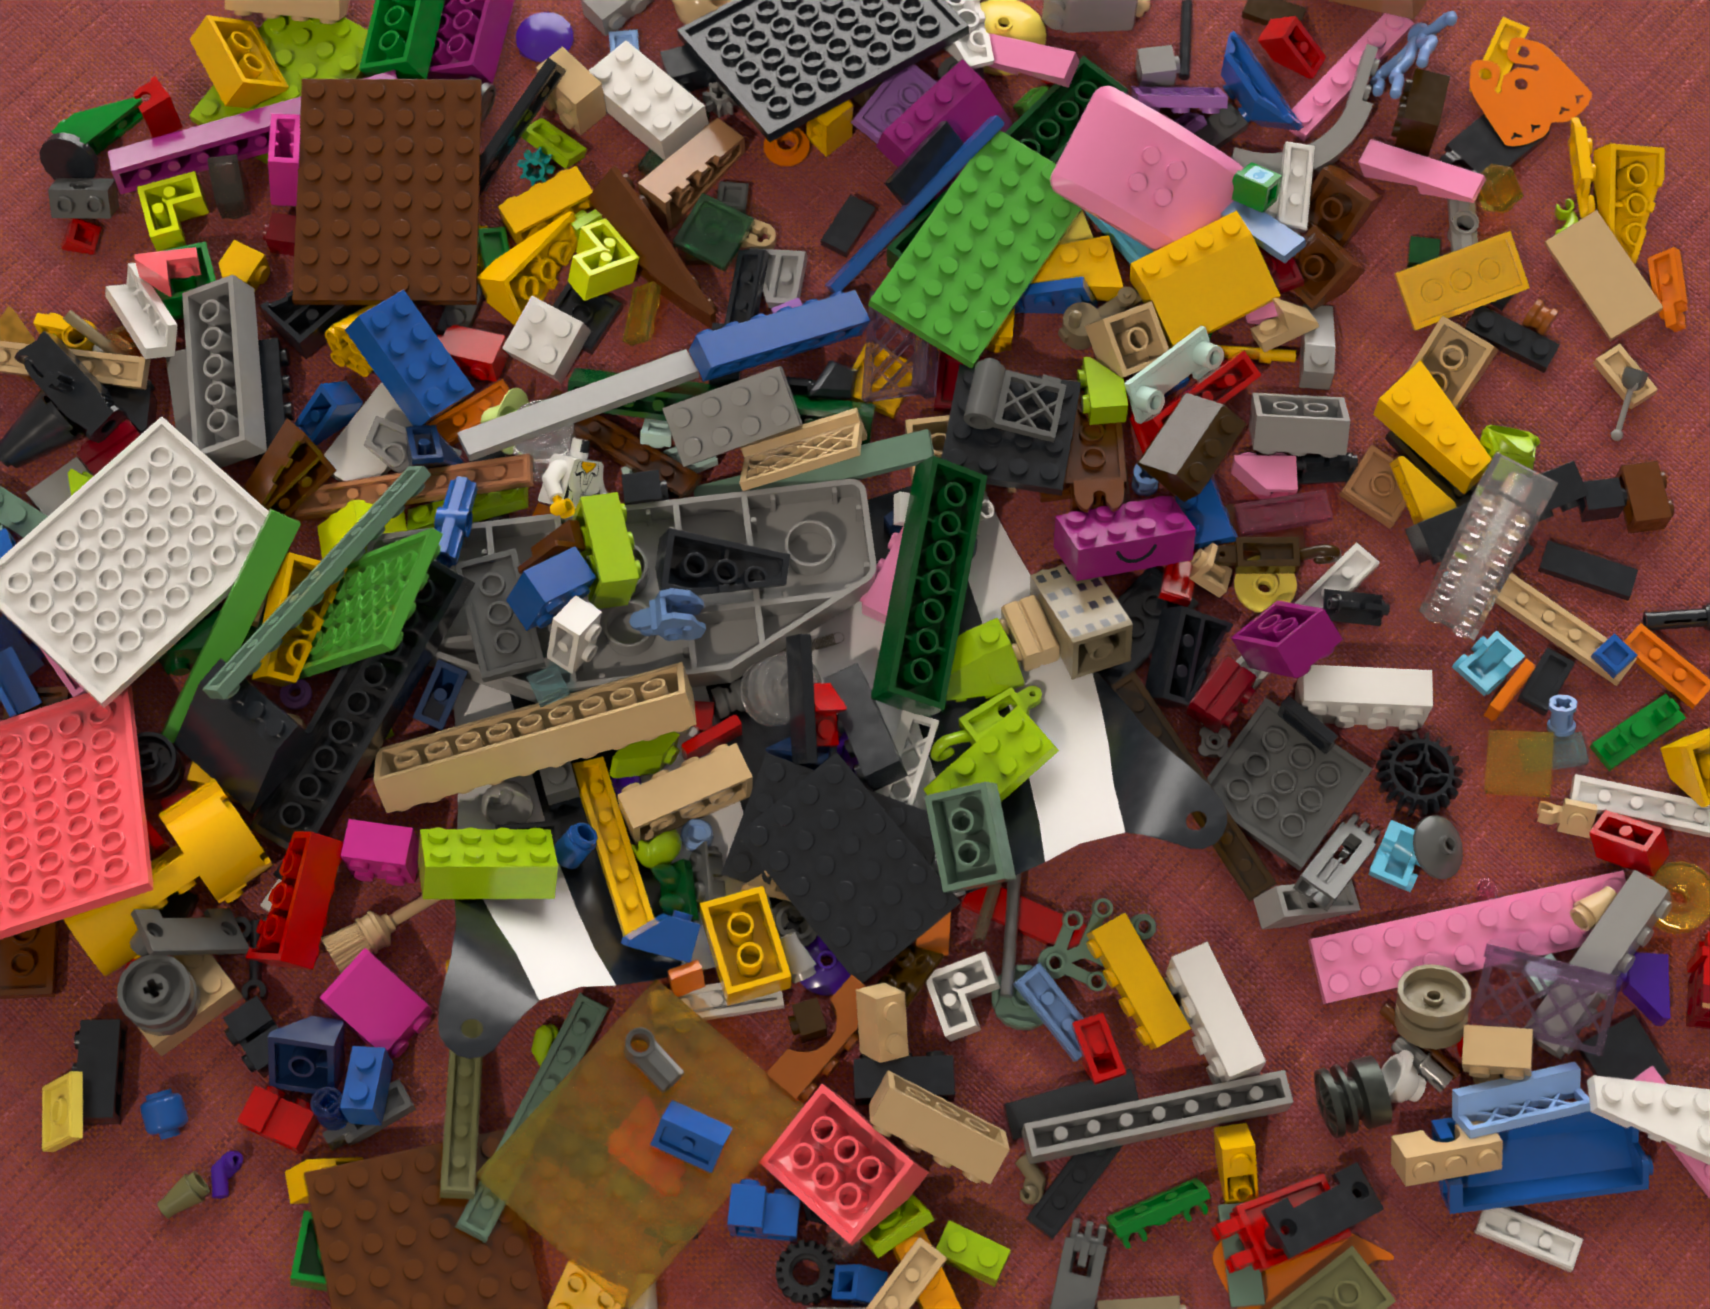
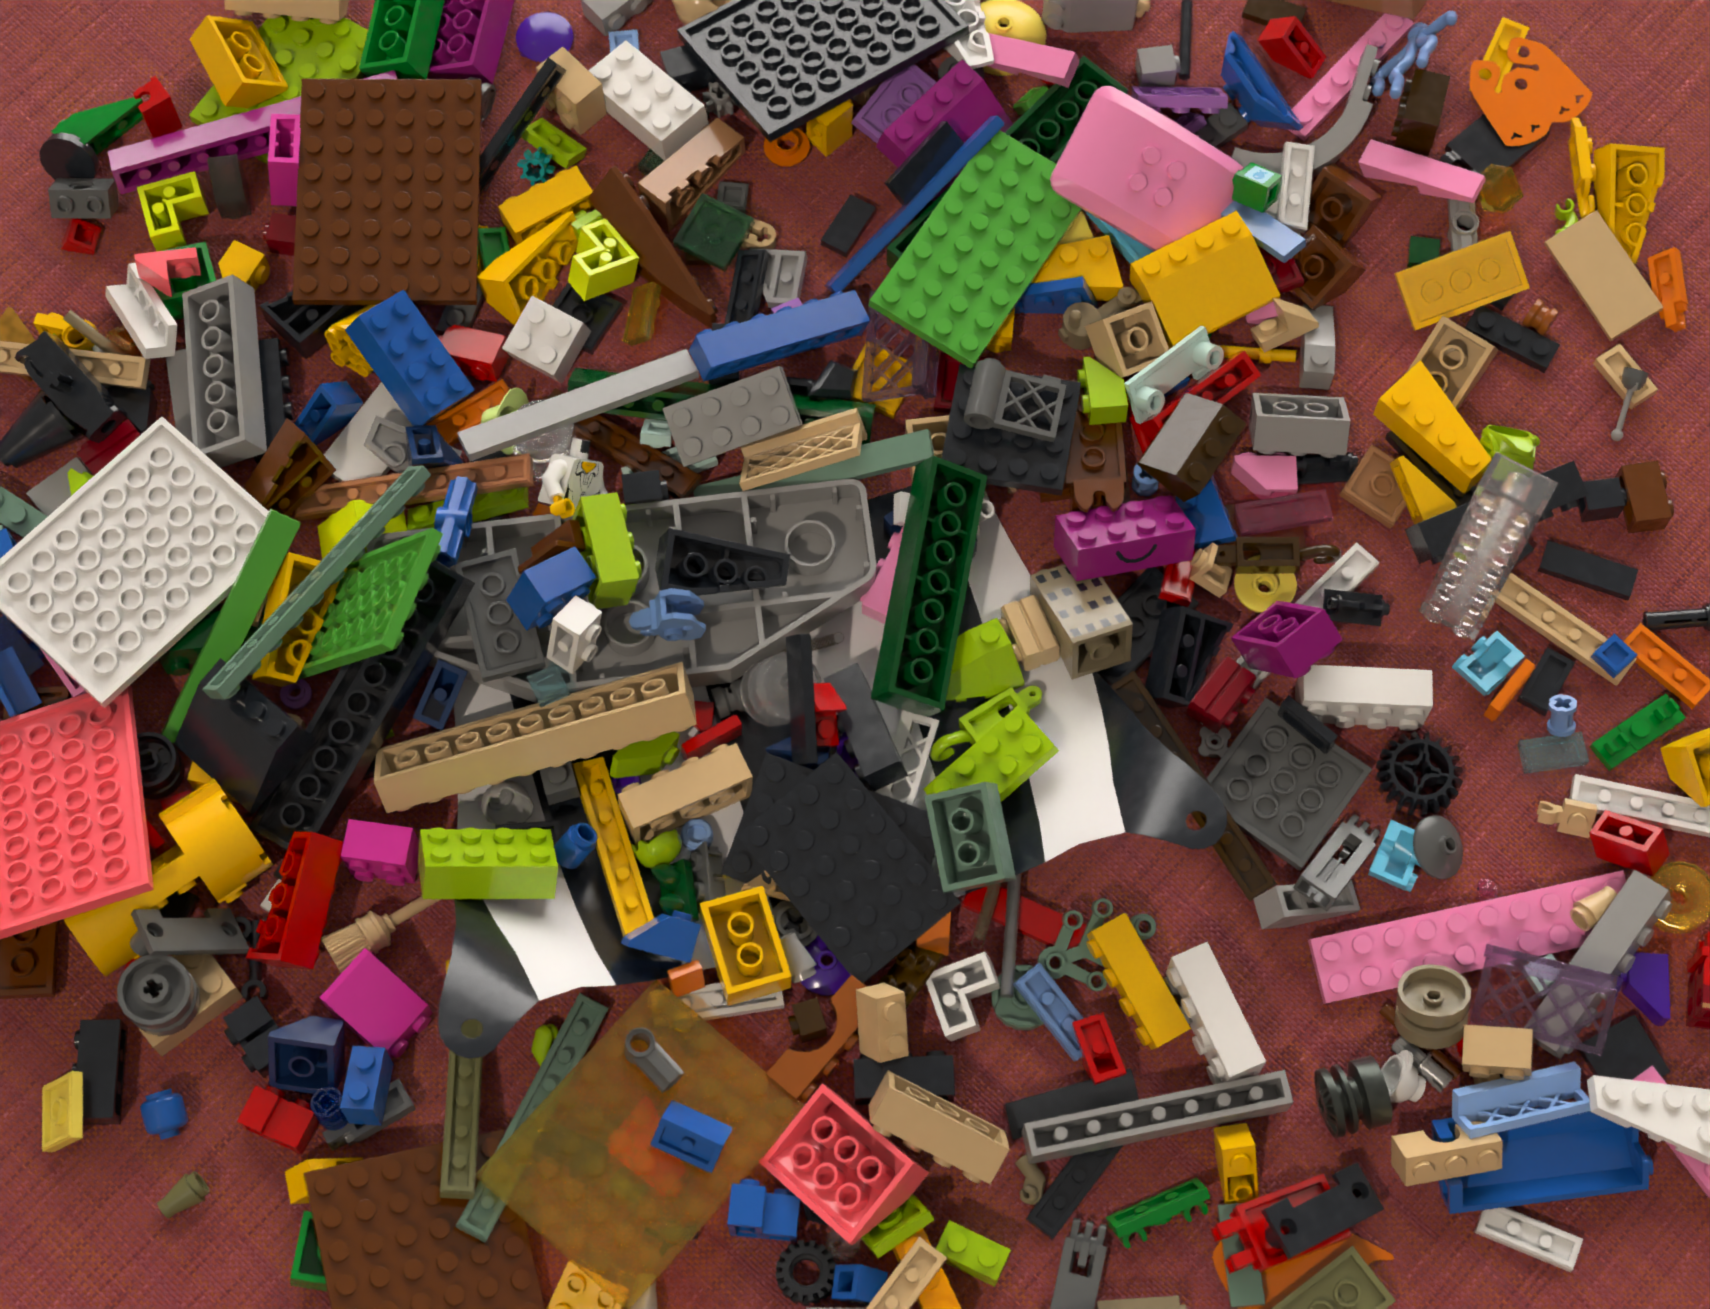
dark purple arm [211,1151,244,1199] -> none
clear yellow tile [1484,730,1555,797] -> none

